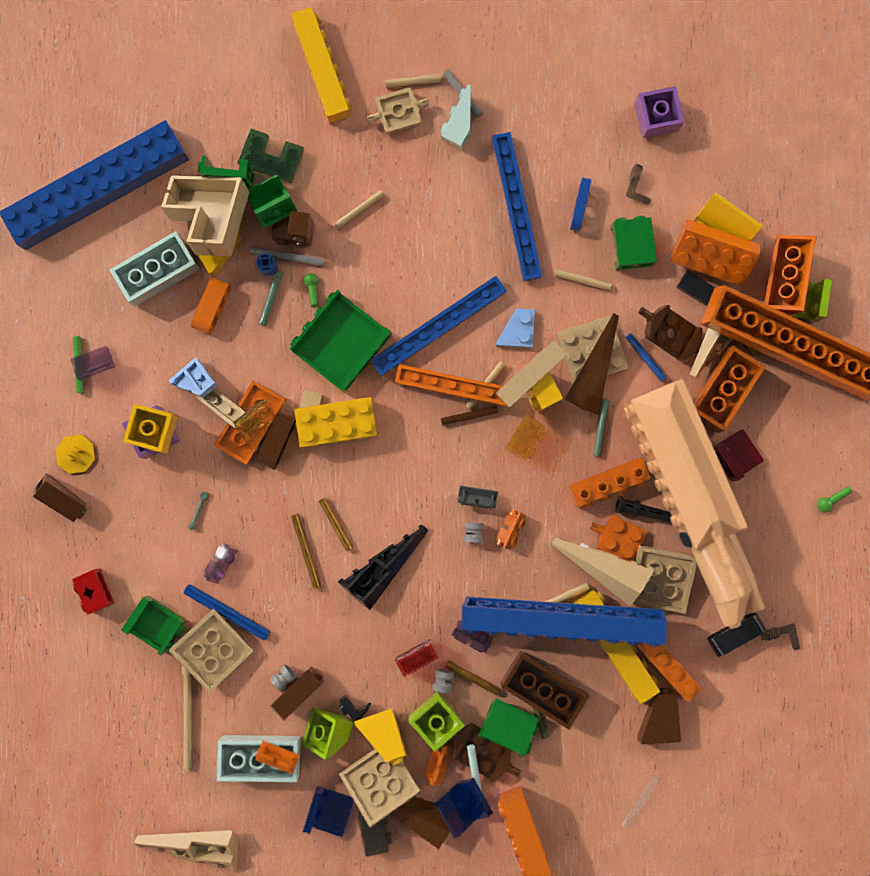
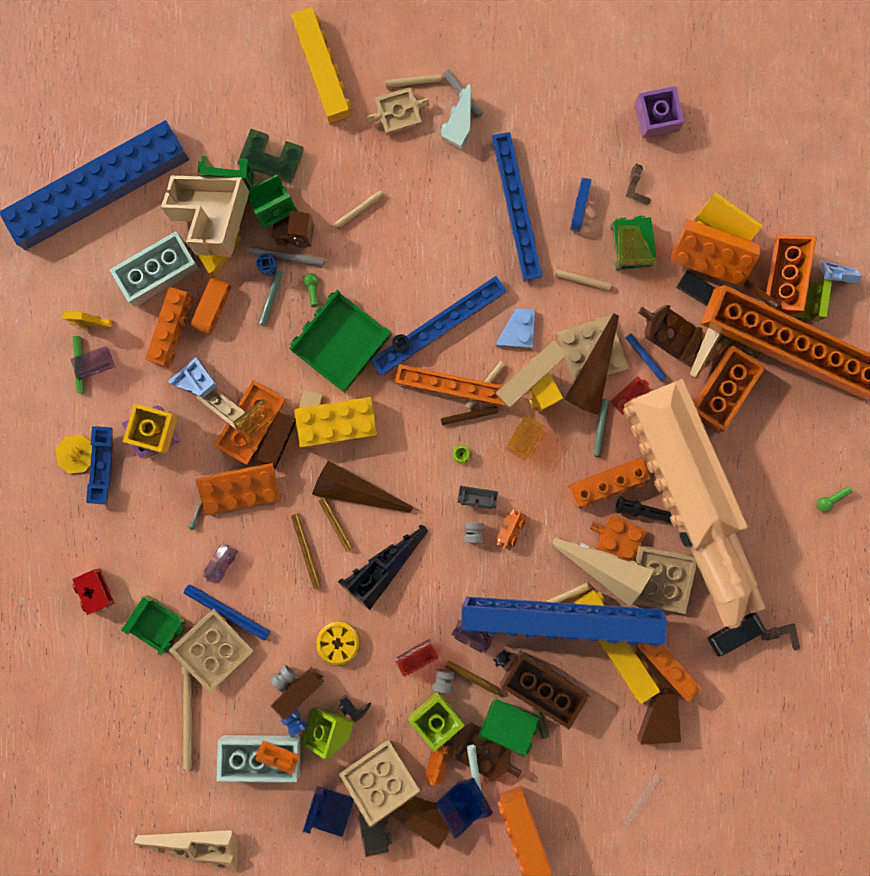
reddish brown slope [33,473,87,522] -> none
yellow slope [354,709,408,766] -> none
dark red bracket [713,429,764,482] -> none
none -> yellow wing [62,311,113,329]
none -> blue slope [86,426,113,504]
none -> orange brick [145,287,193,368]
none -> orange plate [196,463,282,515]
none -> blue wheel [281,709,308,737]
none -> reddish brown wedge [312,461,413,513]
none -> yellow wheel [316,621,360,665]
none -> black bush [392,334,410,353]
none -> lime plate [452,445,471,464]
none -> black plate [493,650,511,668]
none -> clear red hinge [610,376,651,415]
none -> clear yellow wing [617,225,657,265]
none -> reddish brown bar [744,279,782,311]
none -> light blue wing [818,260,862,283]

